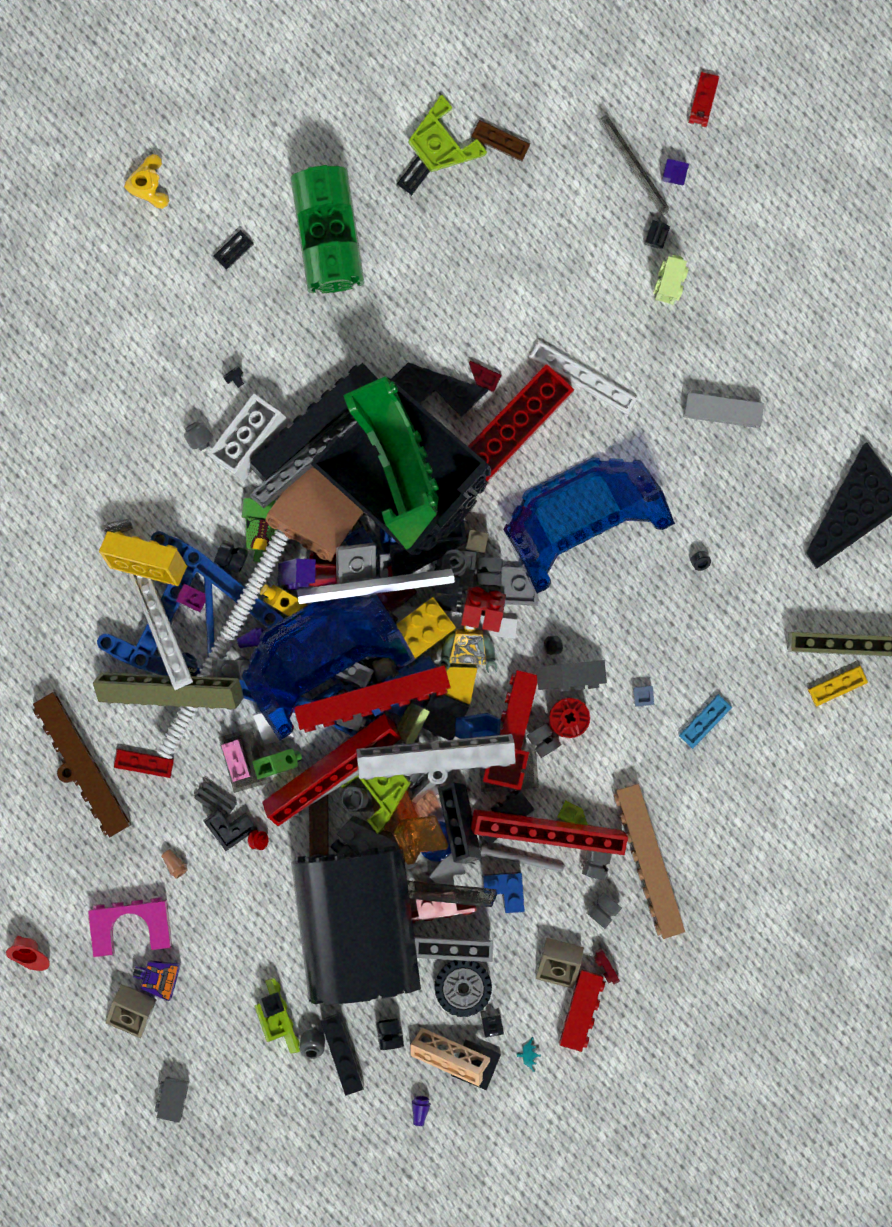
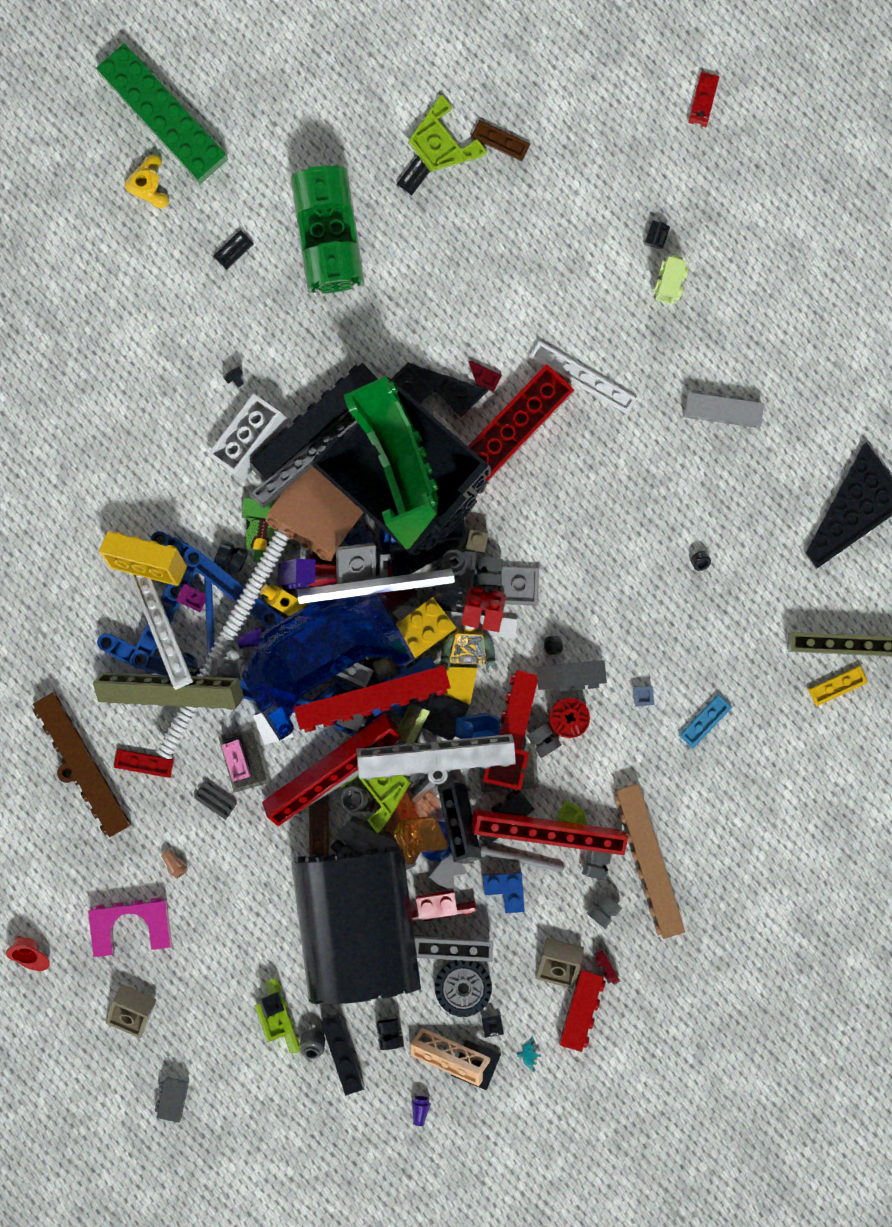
clear smoke cone [103,518,133,534] -> none
torso [133,960,181,1001] -> none
dark grey head [184,421,212,451] -> none
black tile [203,809,257,851] -> none
red wheel [247,830,269,850] -> none
bright green torso [252,748,302,779] -> none
clear smoke tile [407,880,497,907] -> none
clear blue windscreen [503,457,675,594] -> none
clear smoke tile [599,115,669,216] -> none
dark purple panel [662,159,689,186] -> none
none -> green brick [96,43,228,184]

